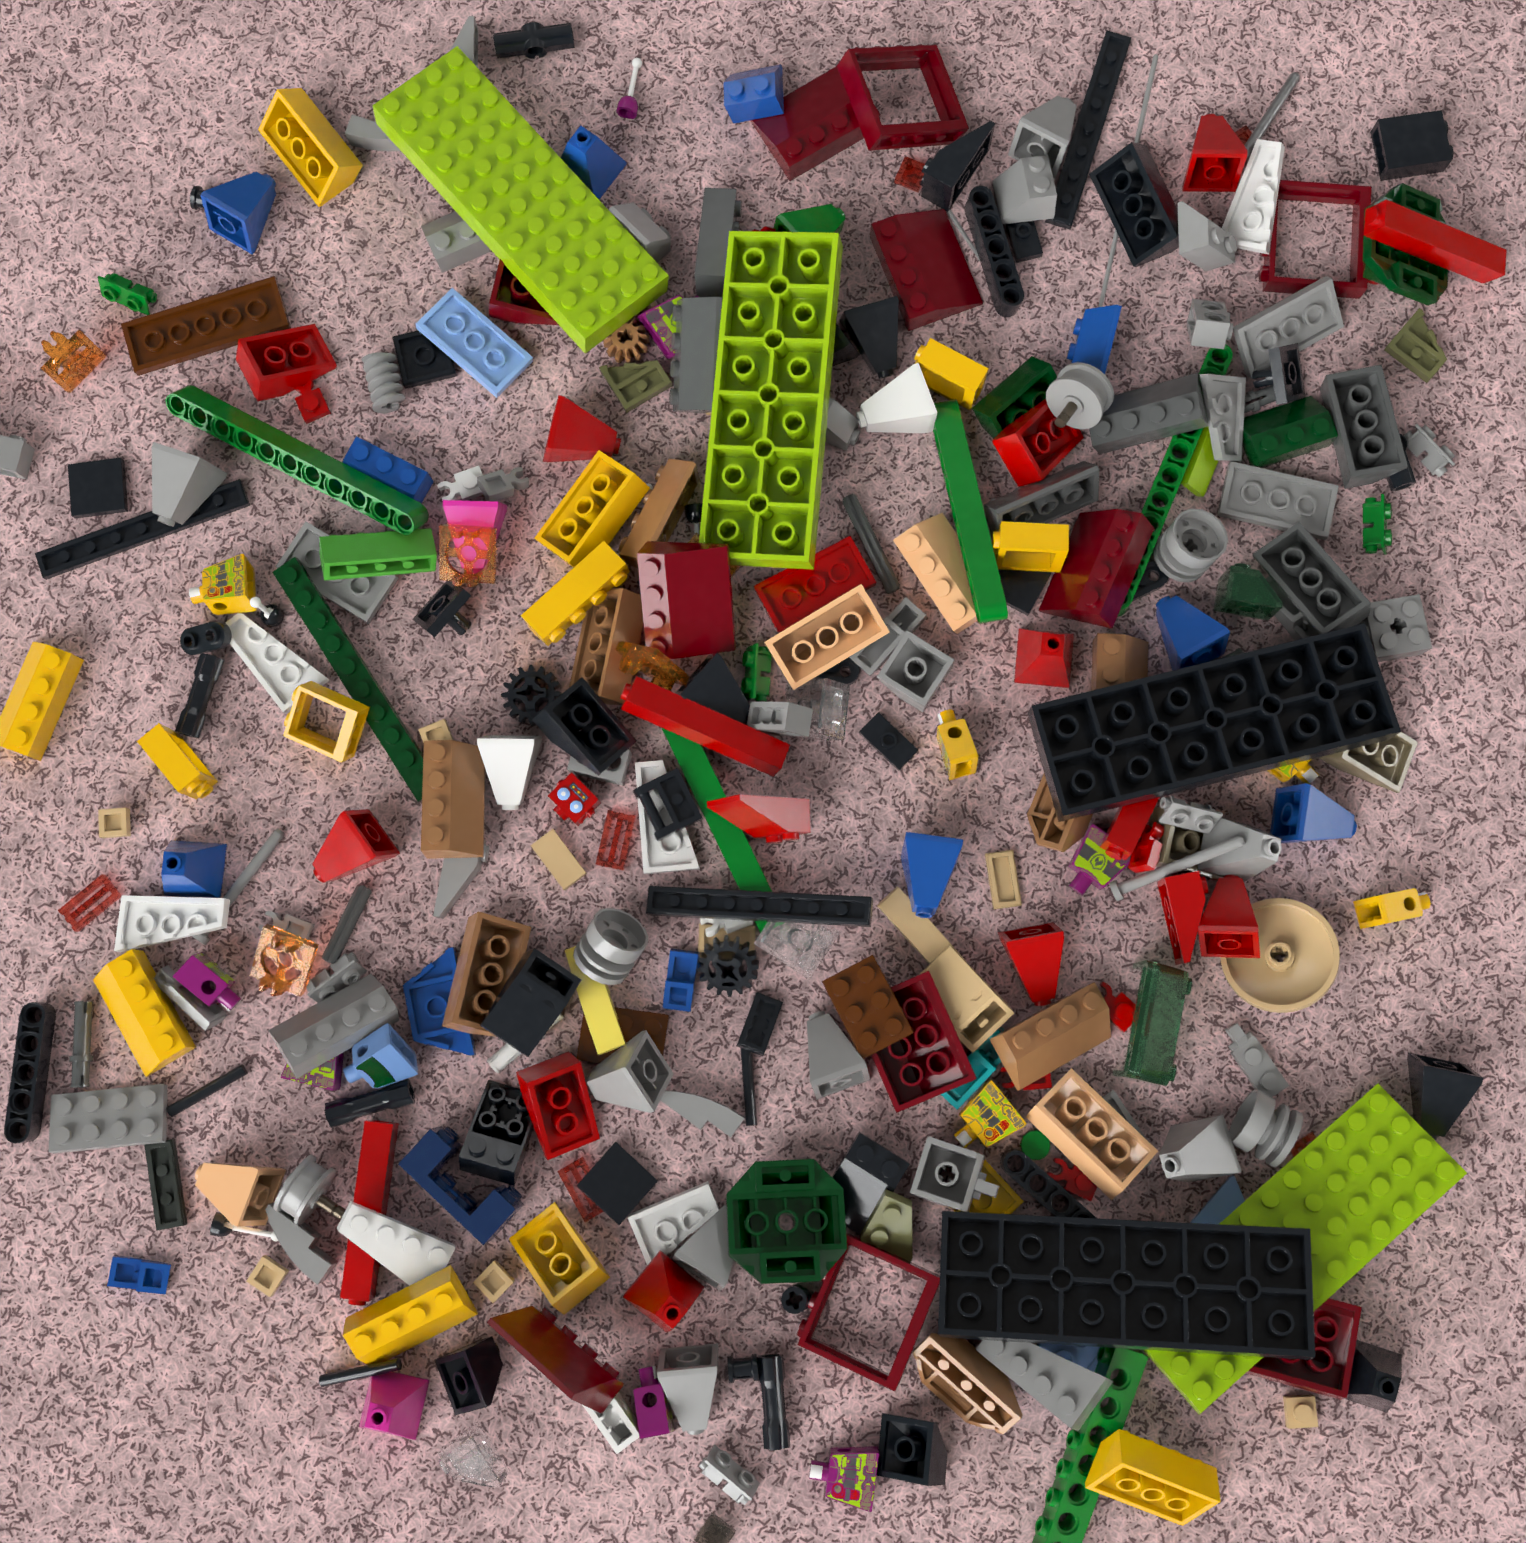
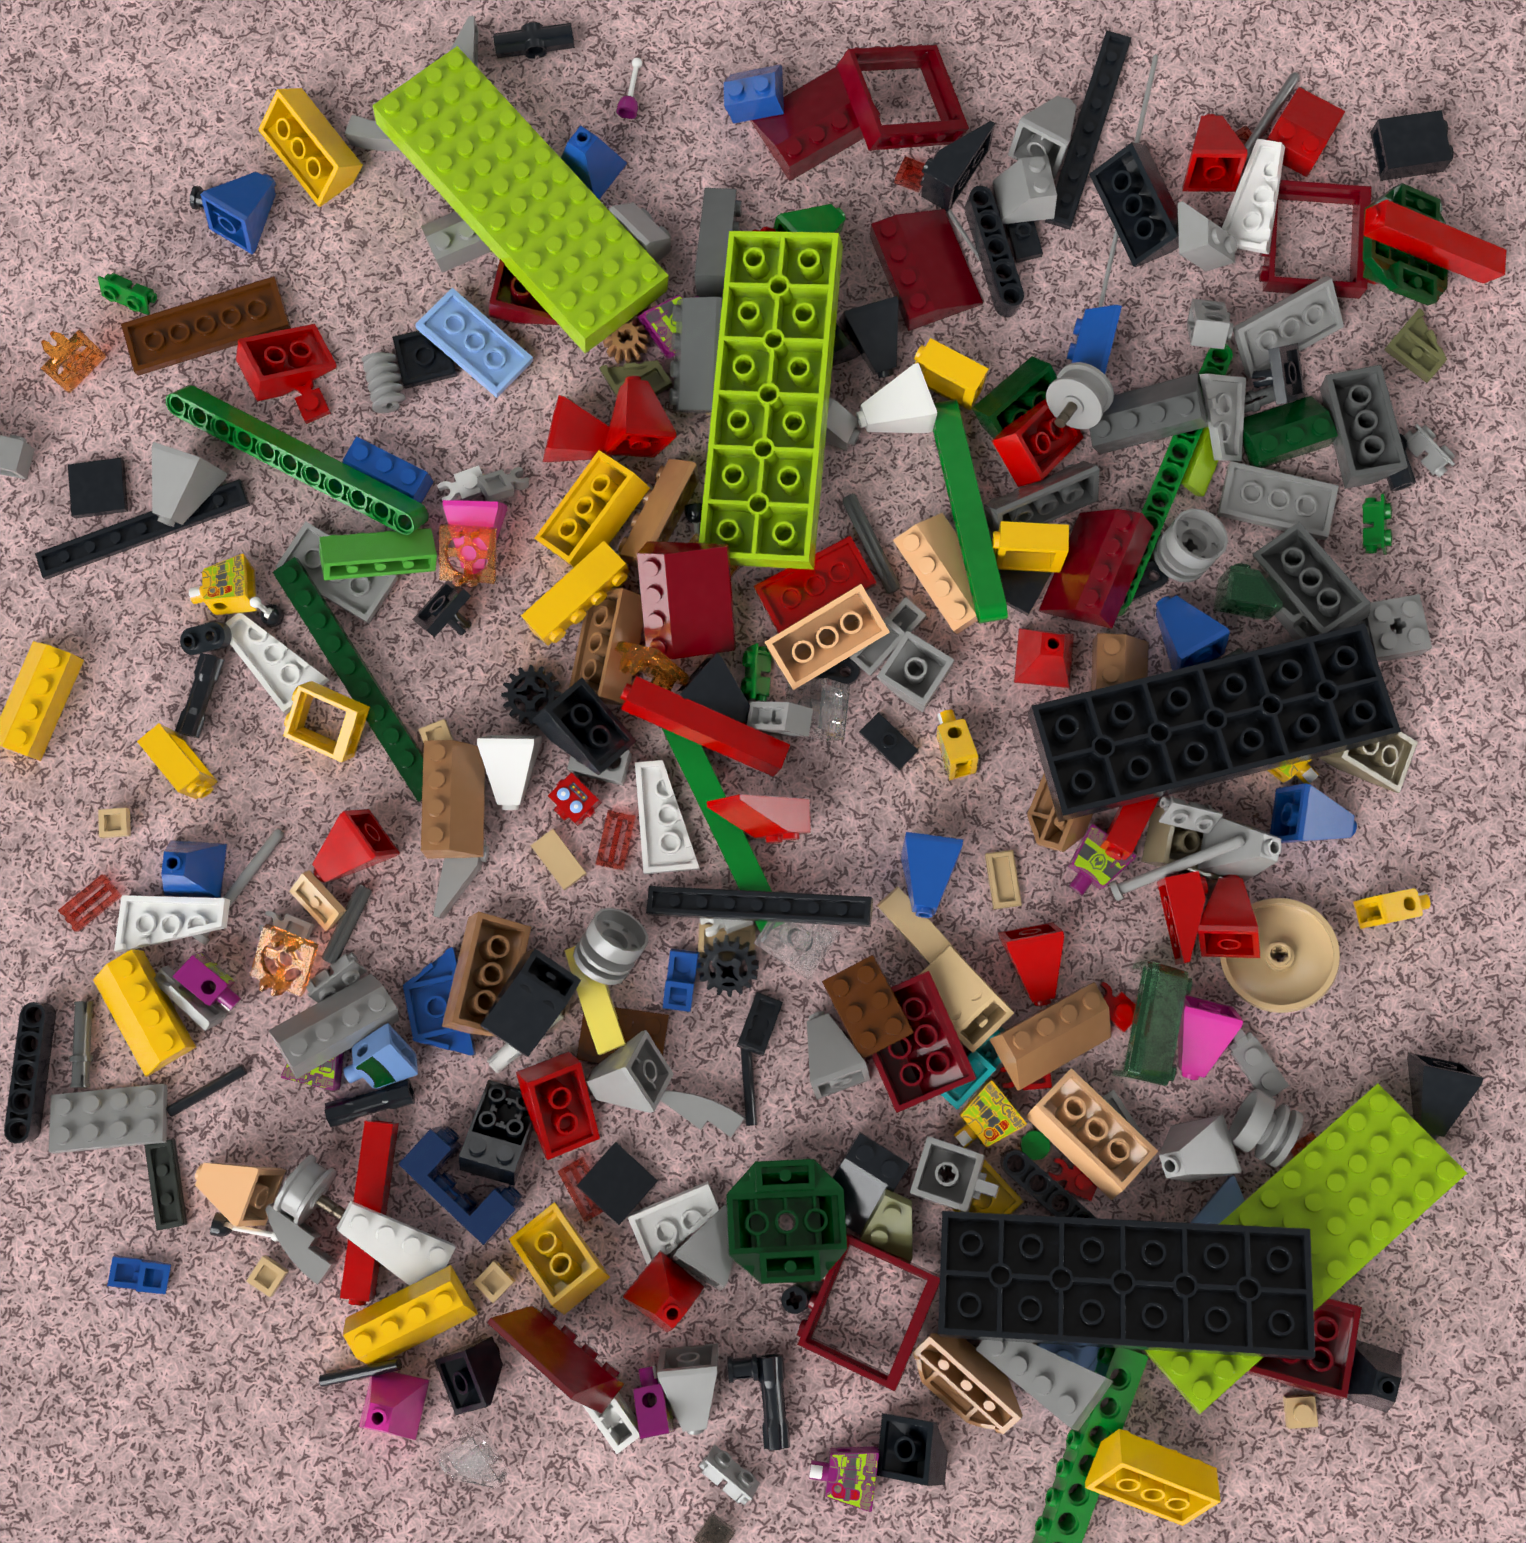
black plate [633,768,703,841] -> none
red plate [1128,822,1164,873] -> none
none -> tan plate [289,870,346,931]
none -> red slope [604,376,677,458]
none -> dark pink slope [1176,993,1243,1080]
none -> red slope [1267,87,1346,177]

